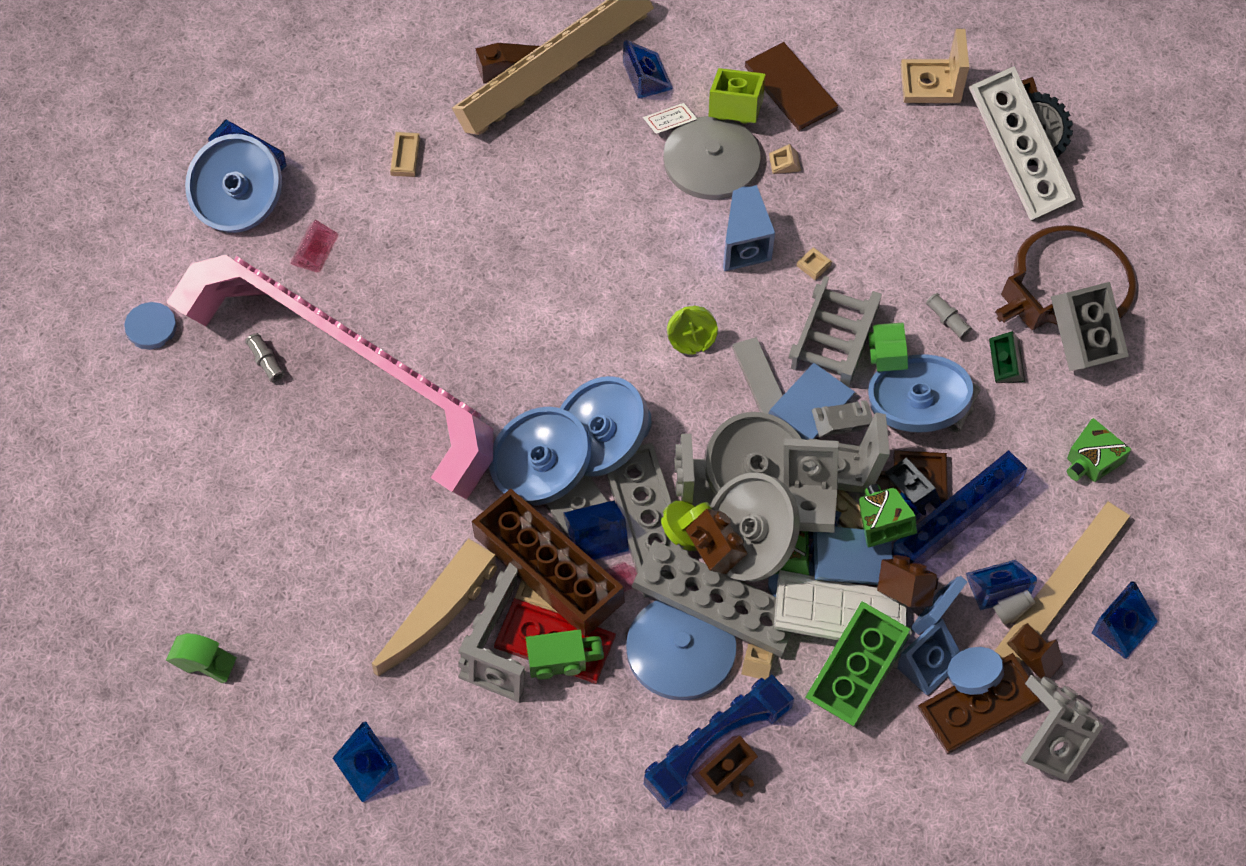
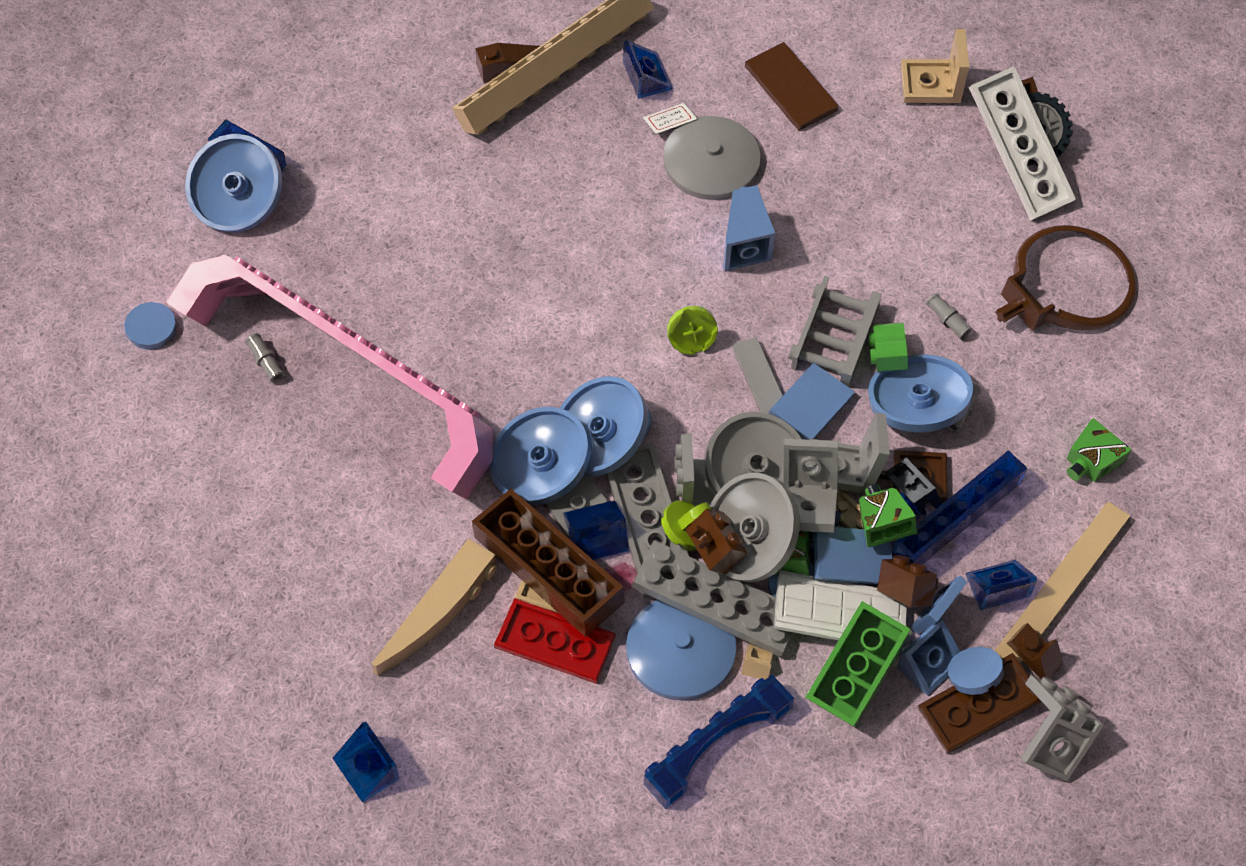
bright green brick [166,633,237,683] -> none
clear pink slope [290,219,336,272] -> none
tan tile [390,132,420,177] -> none
light grey bracket [458,563,525,703] -> none
bright green brick [526,630,604,680] -> none
reddish brown brick [691,735,758,797] -> none
lime brick [708,68,765,123] -> none
tan slope [769,144,801,174] -> none
tan tile [797,247,832,280] -> none
light grey hinge [812,400,873,437] -> none
dark green slope [989,331,1026,383] -> none
light grey cone [993,590,1036,625] -> none
light grey brick [1051,282,1129,371] -> none
clear blue slope [1092,581,1158,658] -> none

